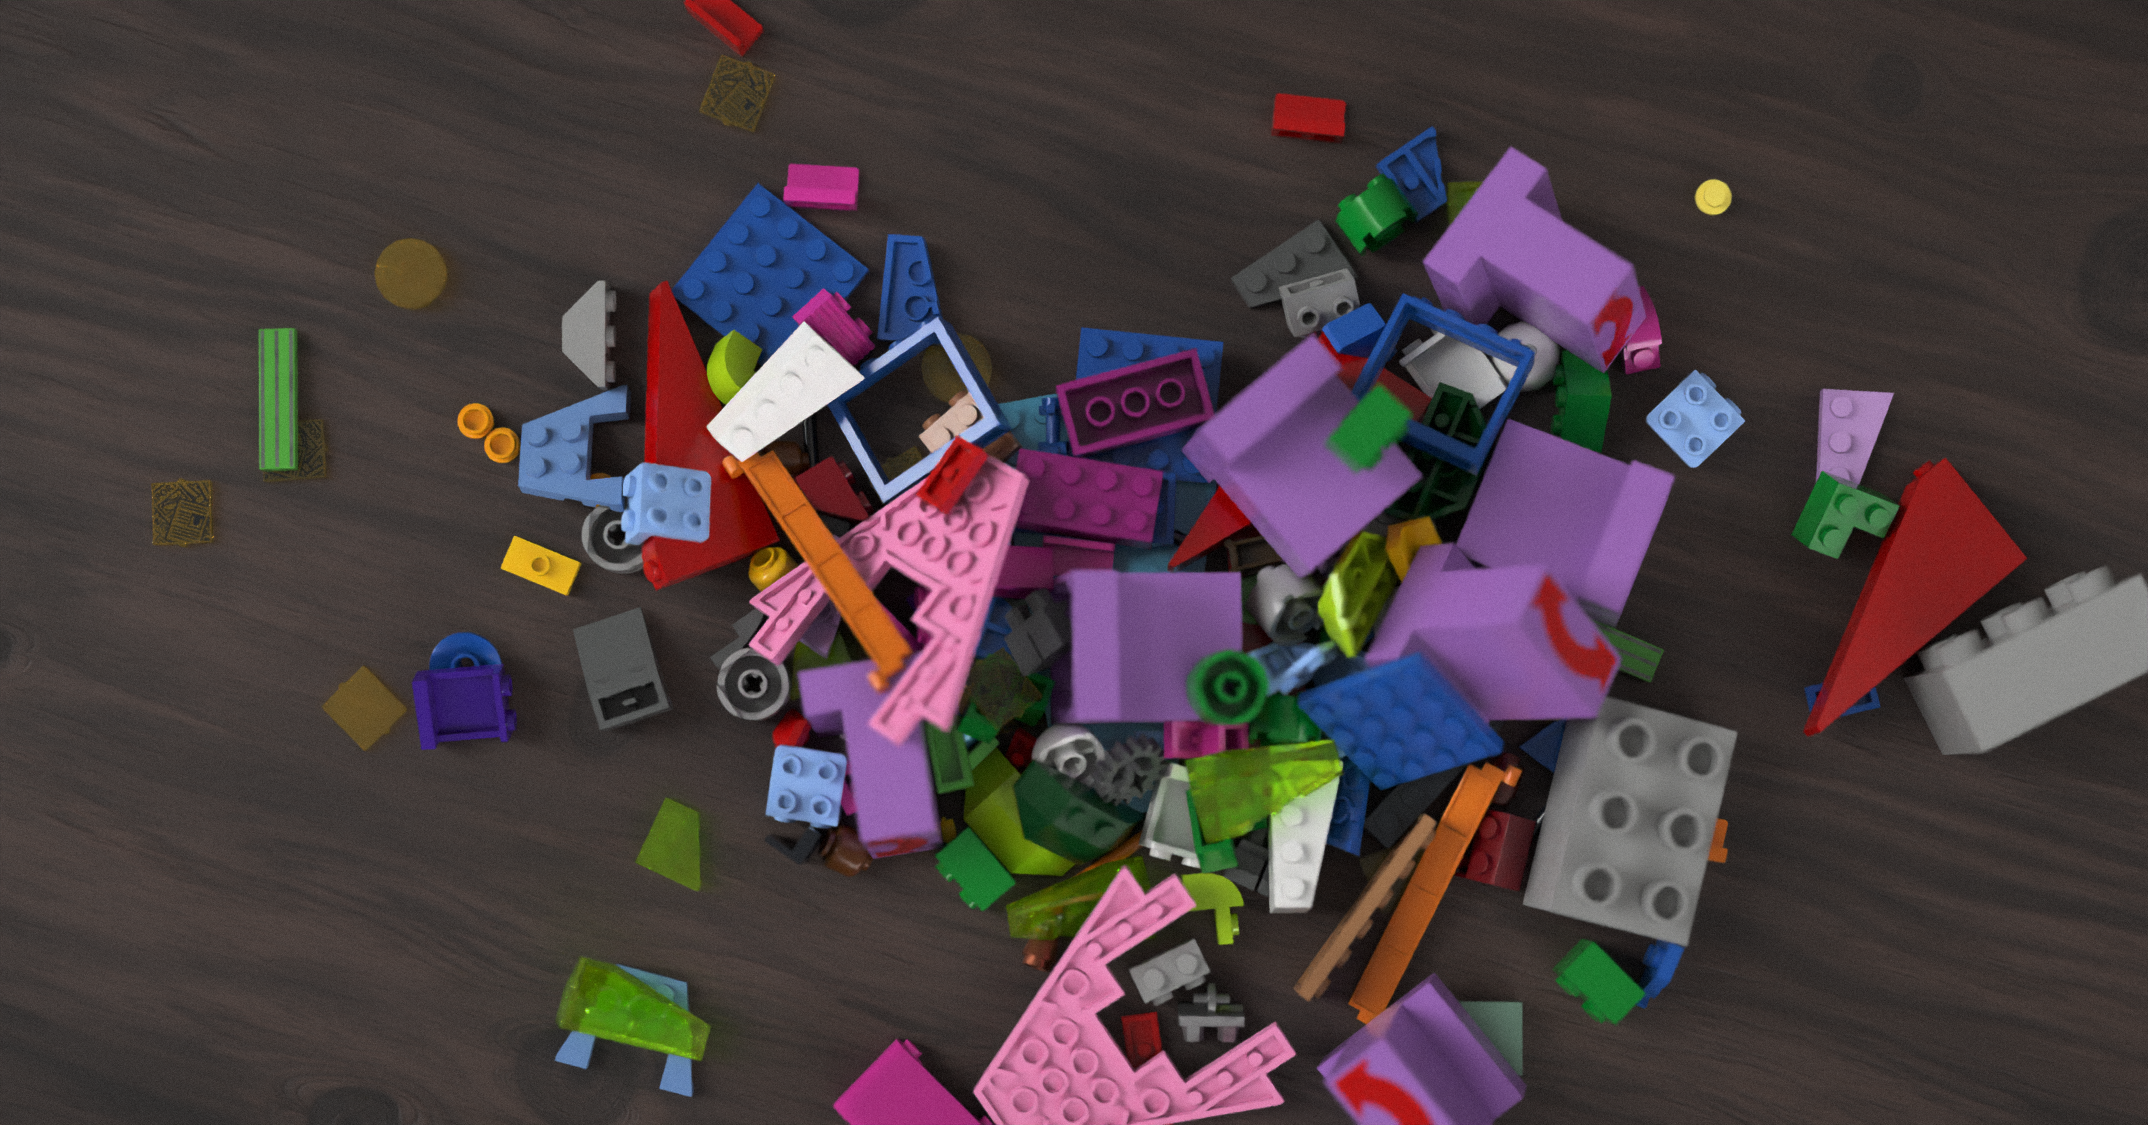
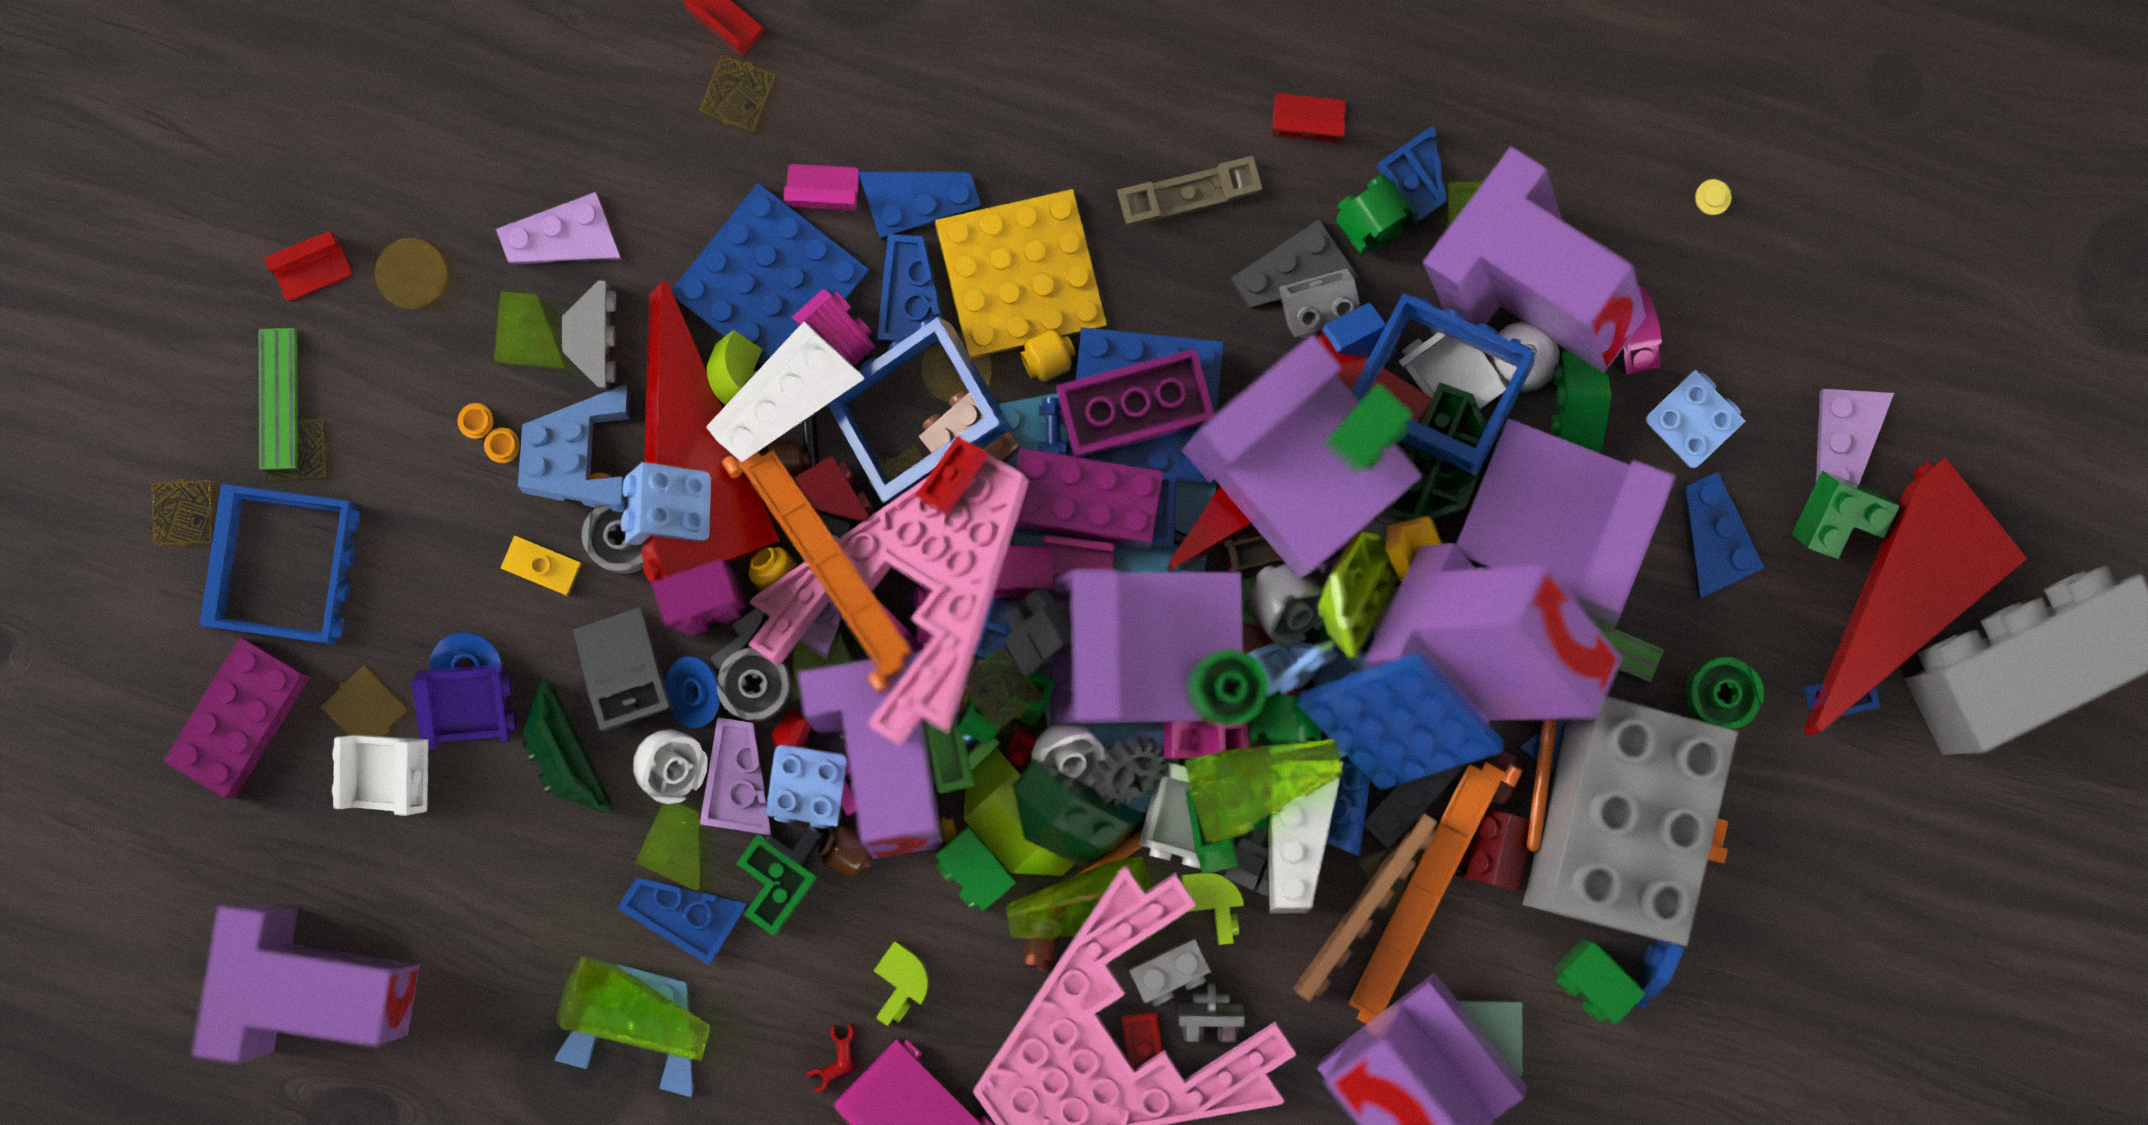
none -> magenta brick [163,637,311,799]
none -> medium lavender piece [193,902,420,1063]
none -> blue window [199,484,360,645]
none -> red panel [264,231,353,301]
none -> white panel [332,734,428,815]
none -> clear neon green wing [494,291,564,369]
none -> lavender wing [496,192,622,264]
none -> dark green wedge [523,681,615,813]
none -> blue wing [617,877,748,966]
none -> white cylinder [633,729,708,804]
none -> magenta brick [651,559,750,637]
none -> blue dish [666,656,720,728]
none -> lavender wing [700,717,772,835]
none -> green brick [736,834,819,936]
none -> red arm [805,1023,855,1093]
none -> blue wing [859,172,981,240]
none -> lime brick [874,940,929,1026]
none -> yellow plate [935,189,1107,359]
none -> yellow head [1020,330,1076,382]
none -> dark tan slope [1117,156,1263,225]
none -> orange piece [1526,719,1557,852]
none -> blue wing [1683,472,1765,599]
none -> green brick [1683,657,1764,730]

